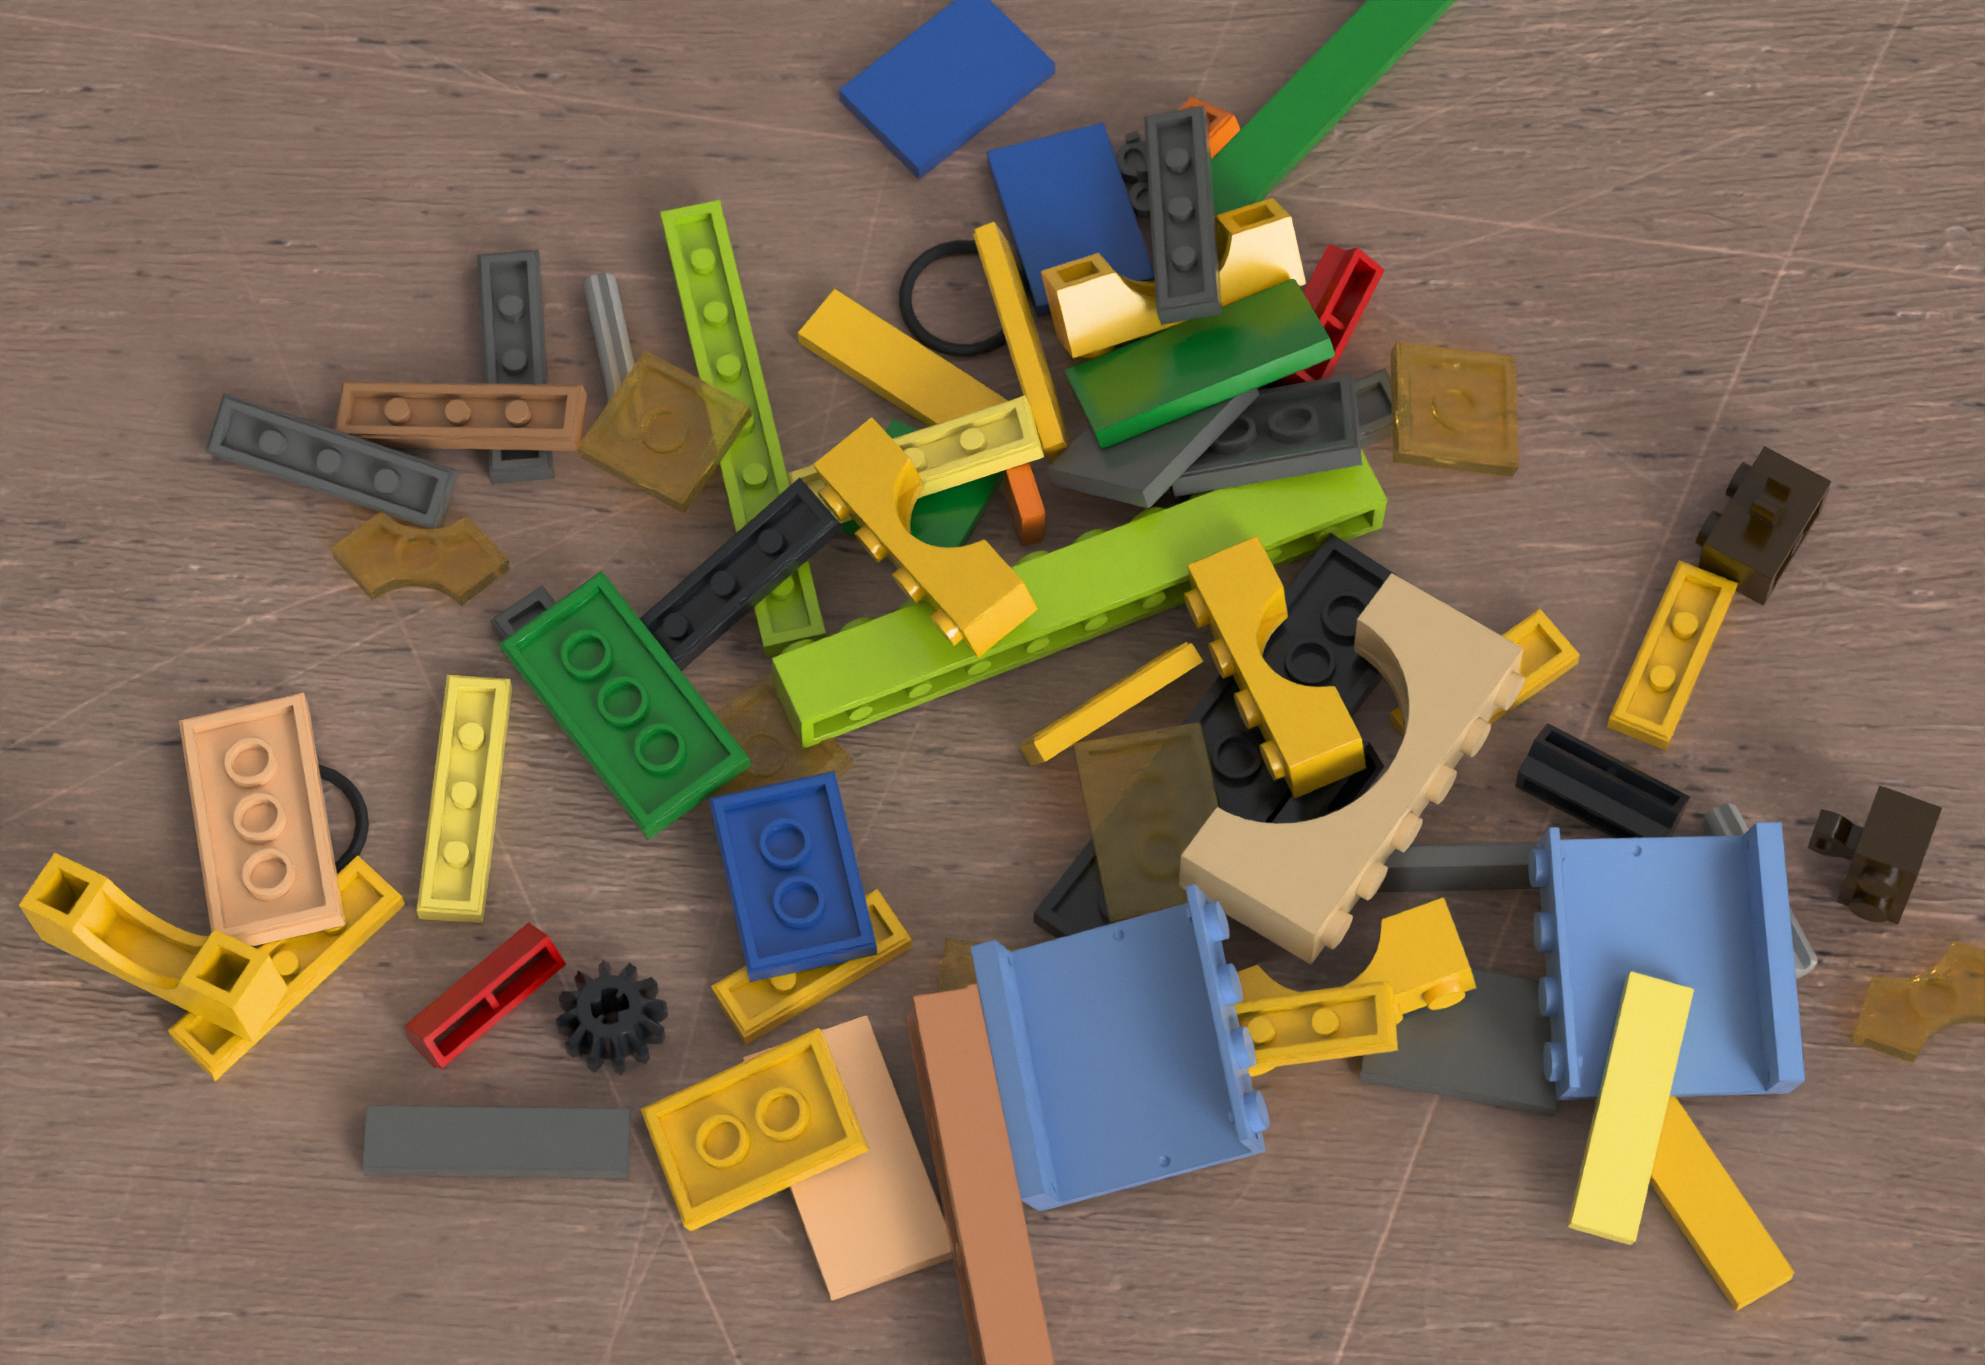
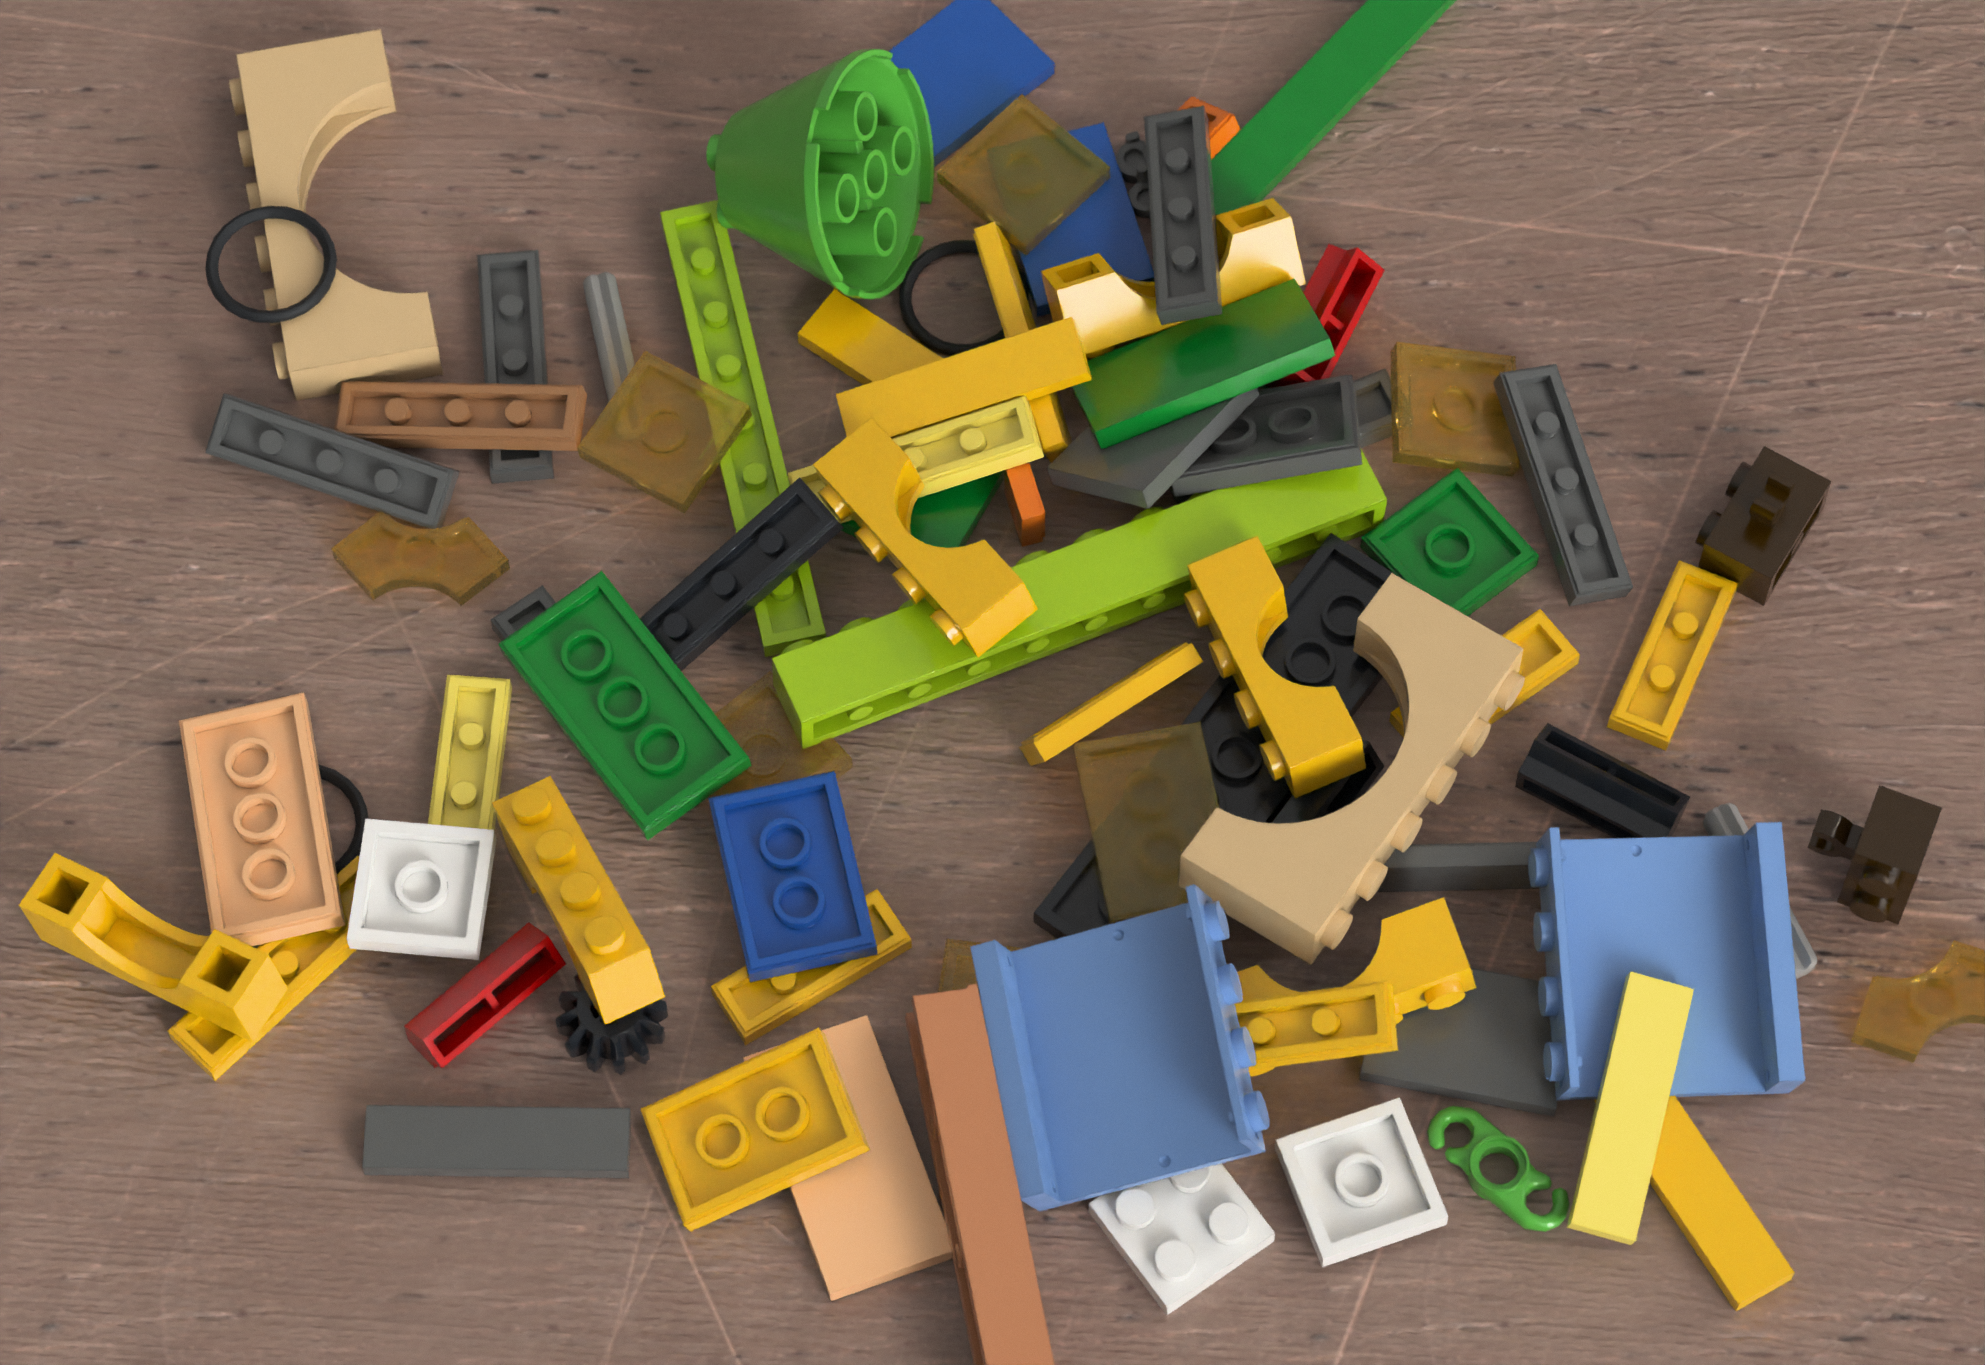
none -> black tyre [205,206,337,323]
none -> tan arch [229,29,443,401]
none -> white plate [347,818,497,960]
none -> yellow arch [492,776,665,1025]
none -> bright green cone [706,49,934,299]
none -> yellow tile [836,316,1092,439]
none -> clear yellow tile [937,94,1110,255]
none -> white plate [1088,1163,1275,1315]
none -> white plate [1275,1097,1448,1267]
none -> green tile [1360,467,1539,616]
none -> bright green piece [1427,1106,1570,1232]
none -> dark grey tile [1493,364,1633,606]

